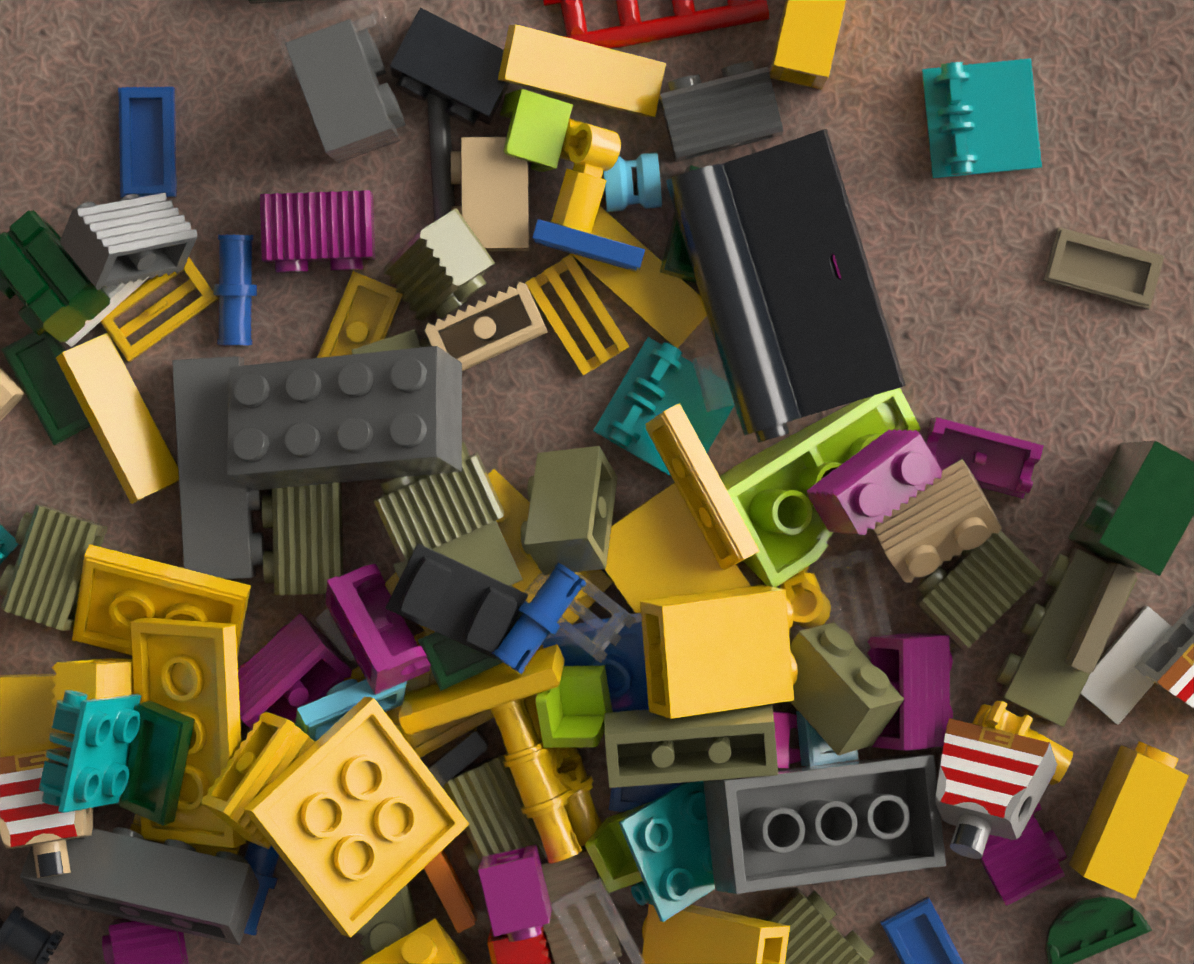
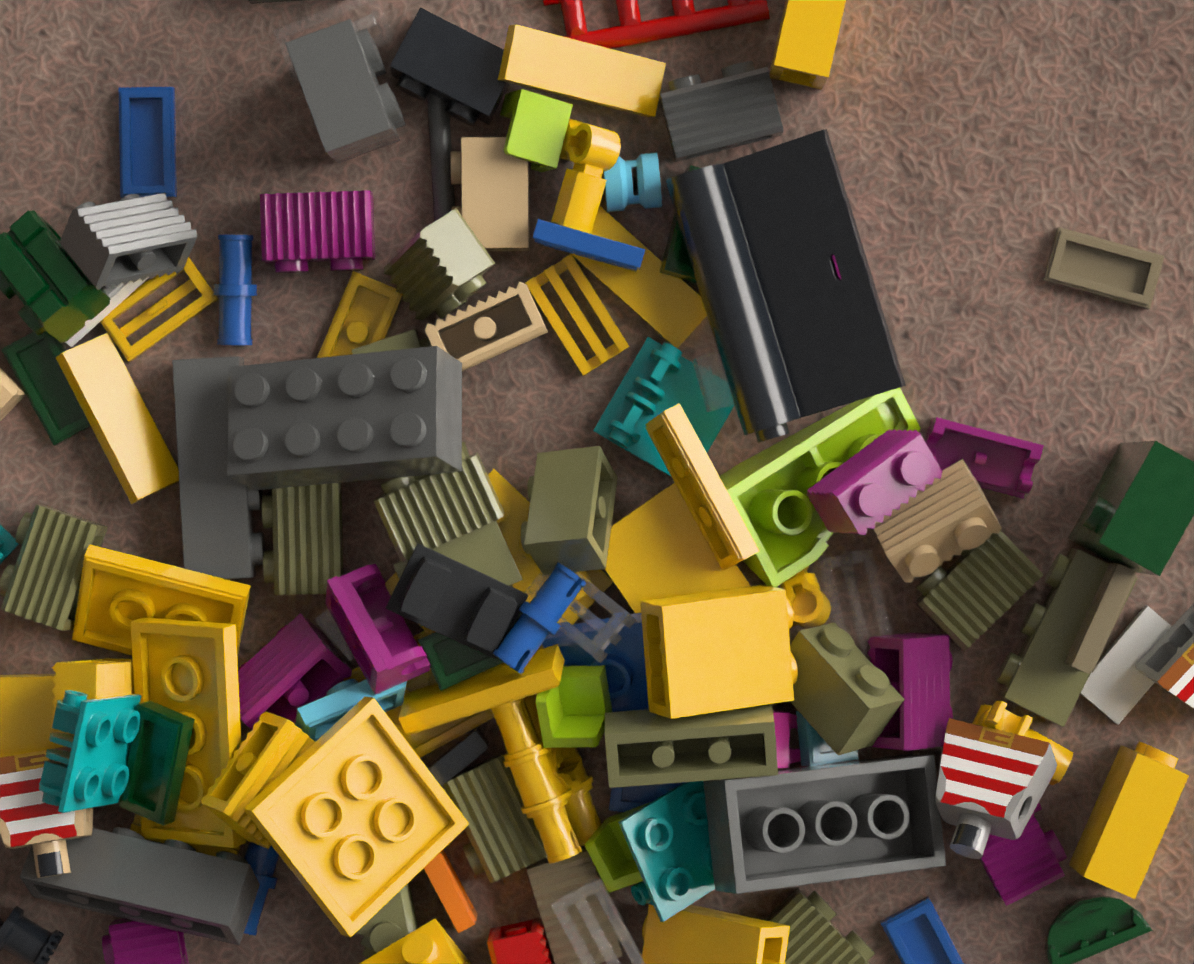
magenta brick [478,844,552,942] -> none
teal hinge [922,58,1042,179] -> none

